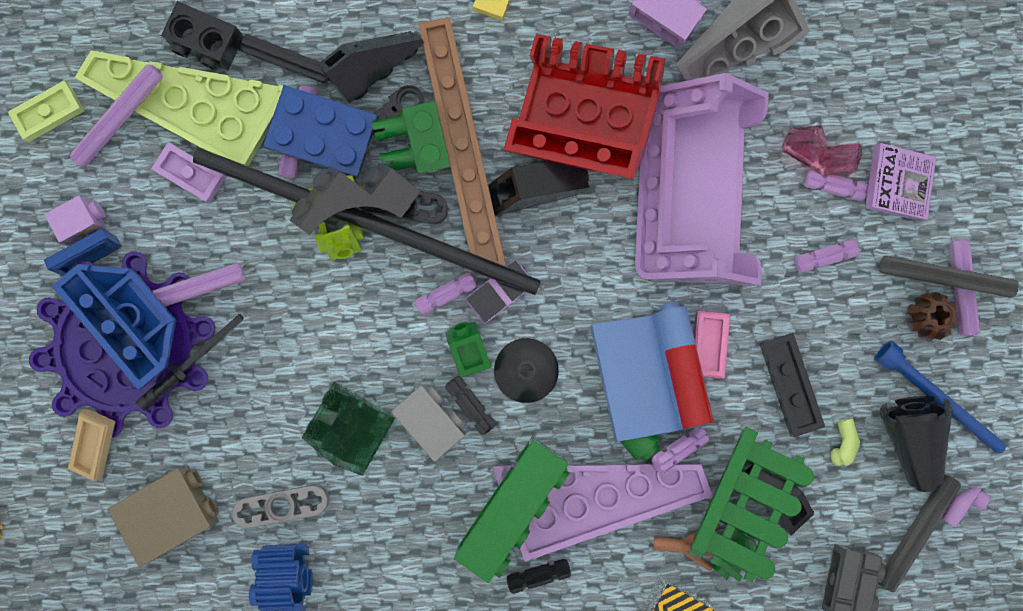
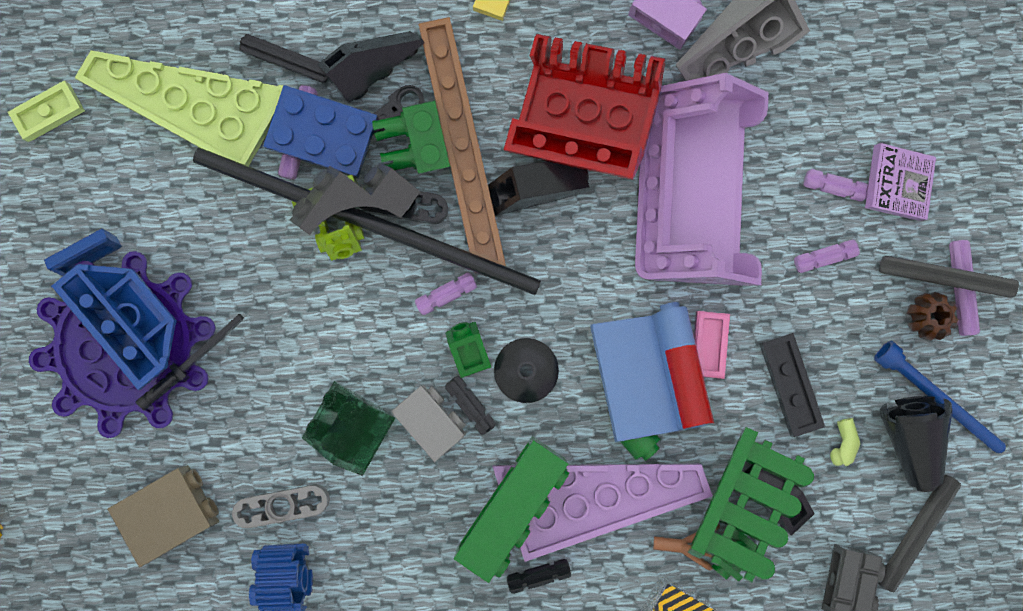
lavender brick [44,195,107,246] -> none
tan tile [68,408,115,482] -> none
lavender axle [70,64,163,166] -> none
lavender plate [151,142,226,204] -> none
lavender axle [152,263,245,307] -> none
black brick [161,1,244,71] -> none
black tile [465,259,528,324] -> none
lavender axle [652,427,709,473] -> none
clear pink slope [782,125,863,176] -> none
lavender arm [942,487,991,527] -> none

